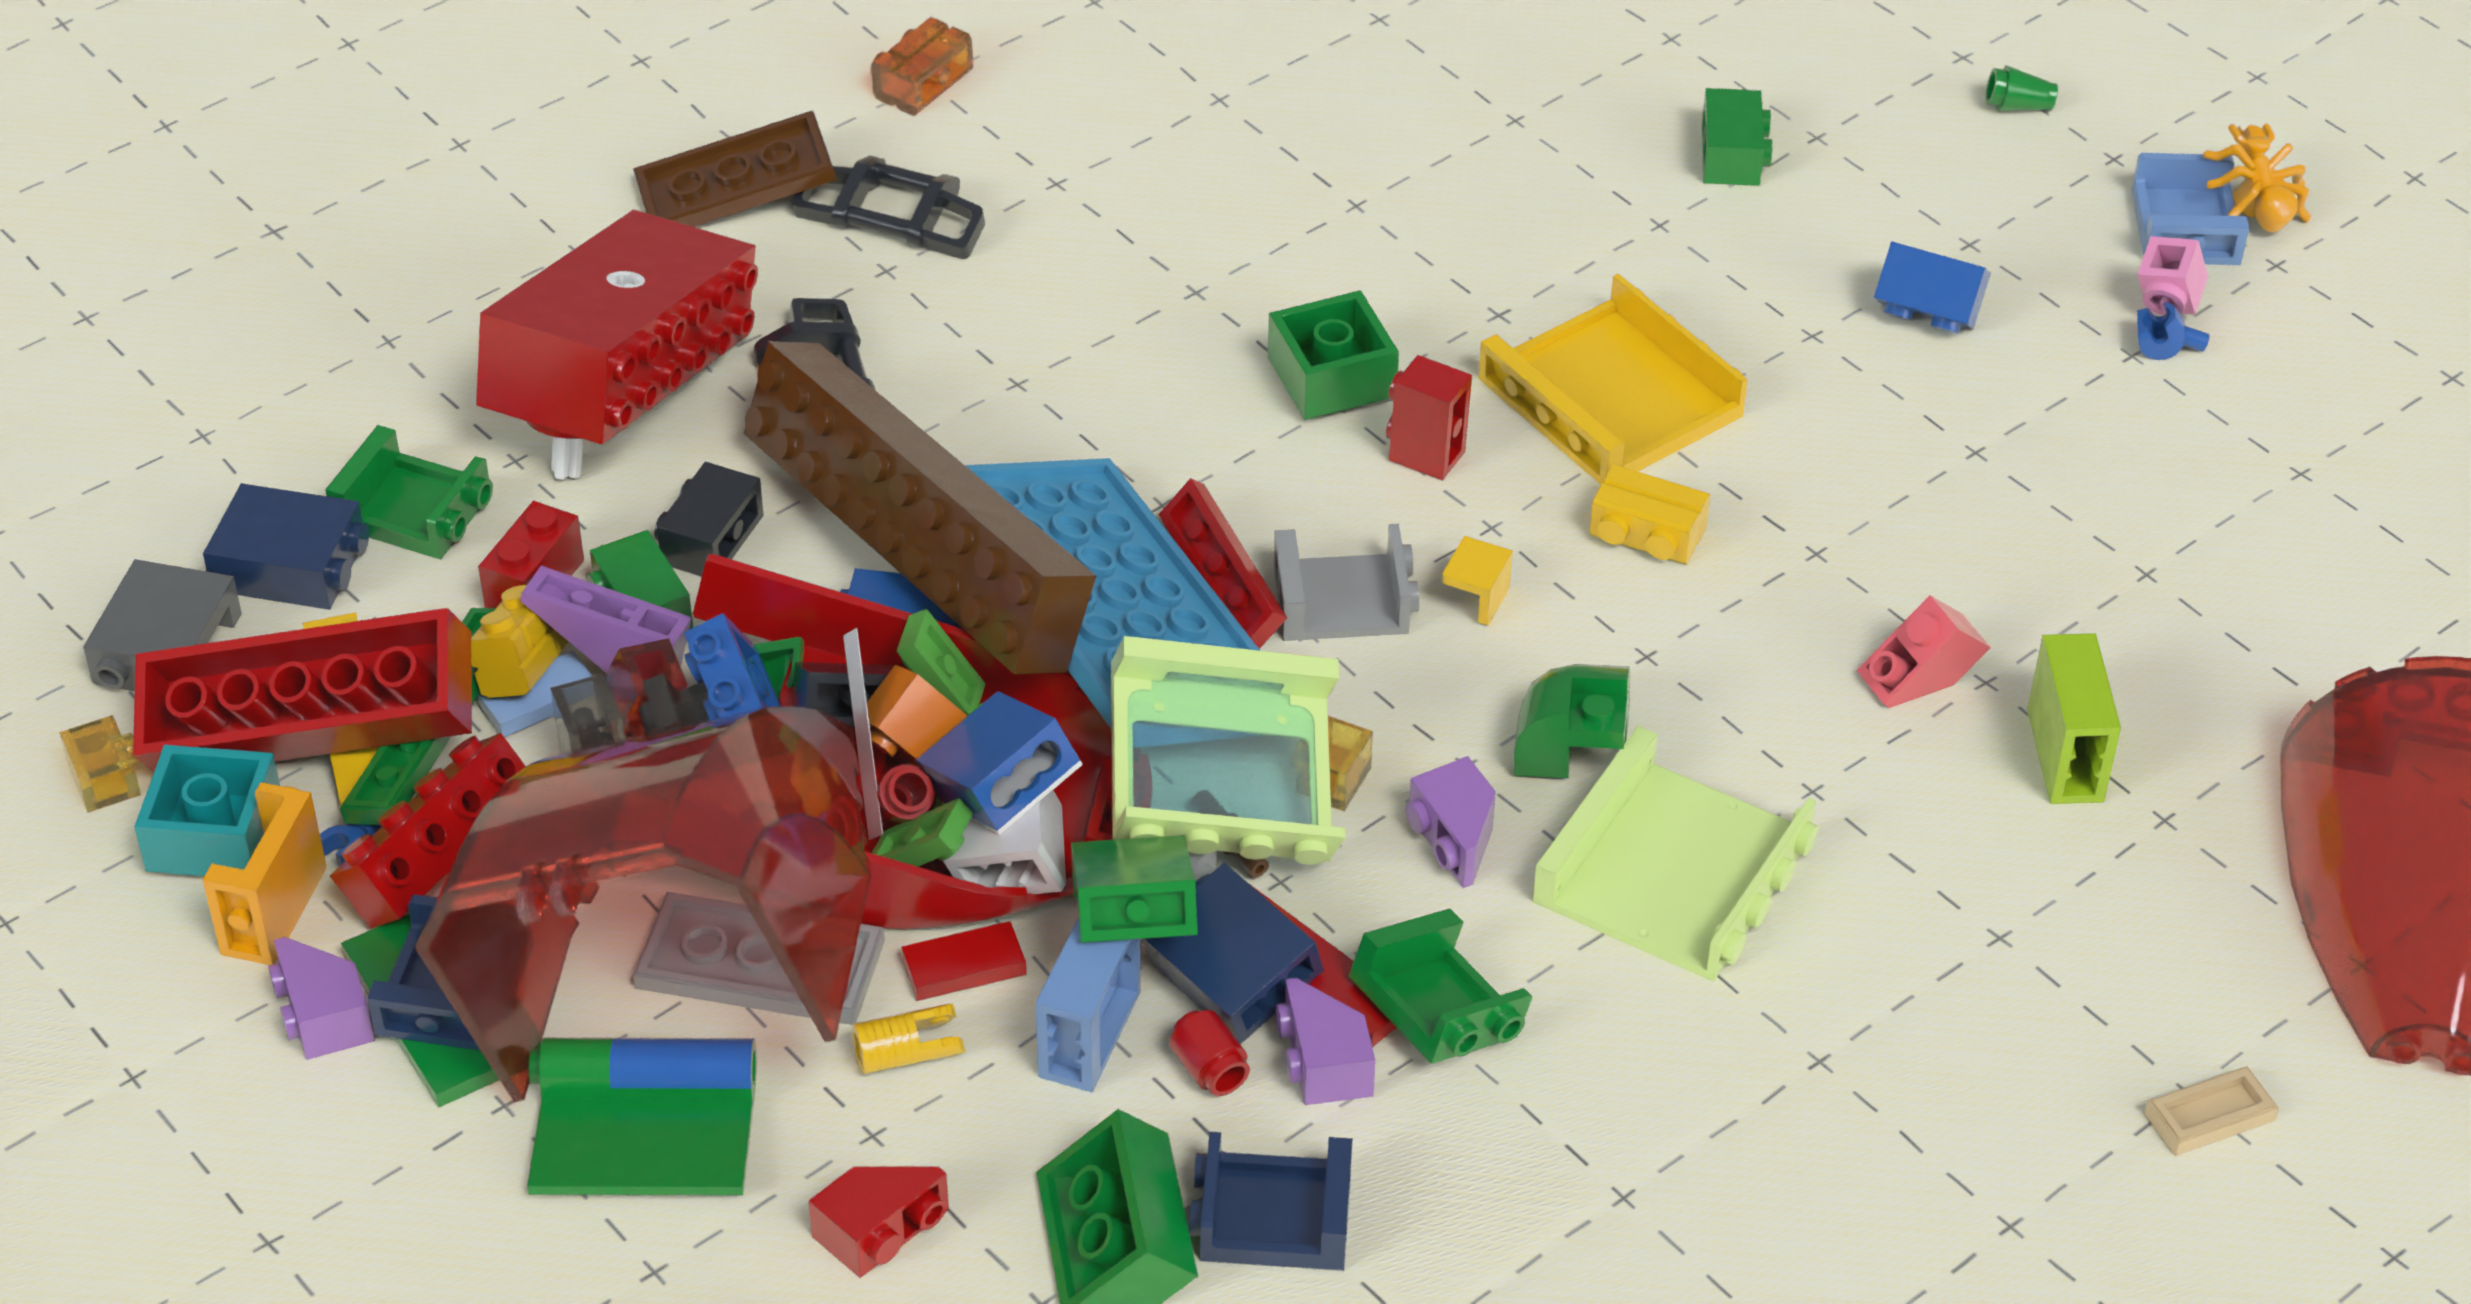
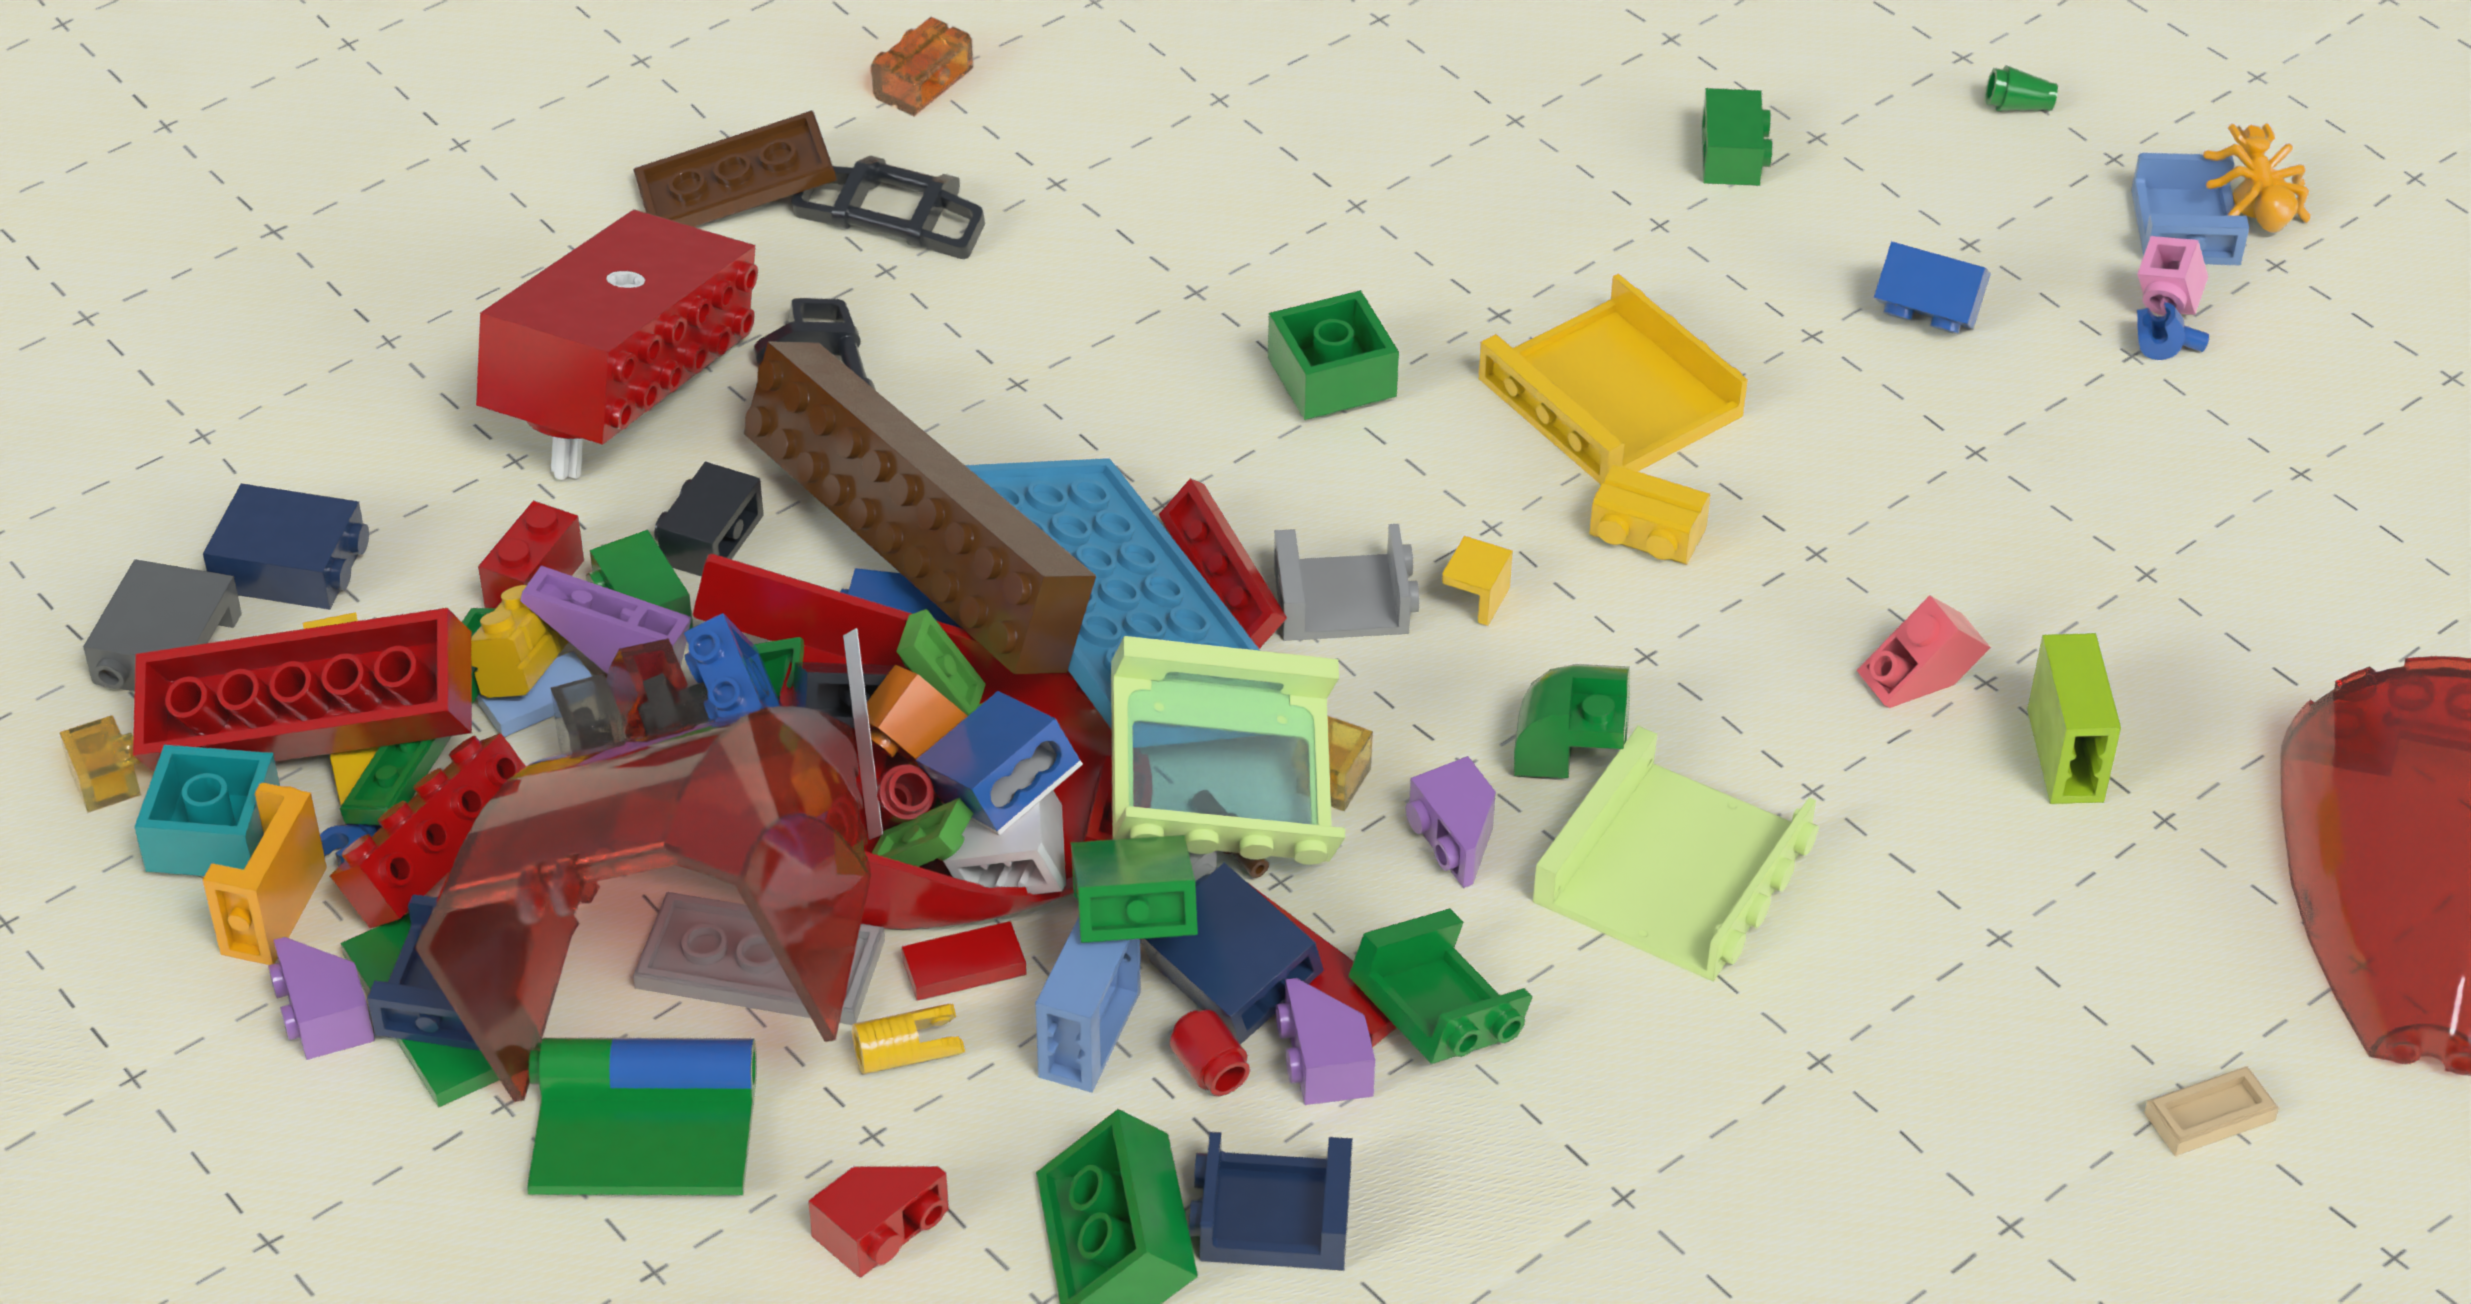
green panel [325,425,493,560] -> none
red brick [1386,355,1472,481] -> none

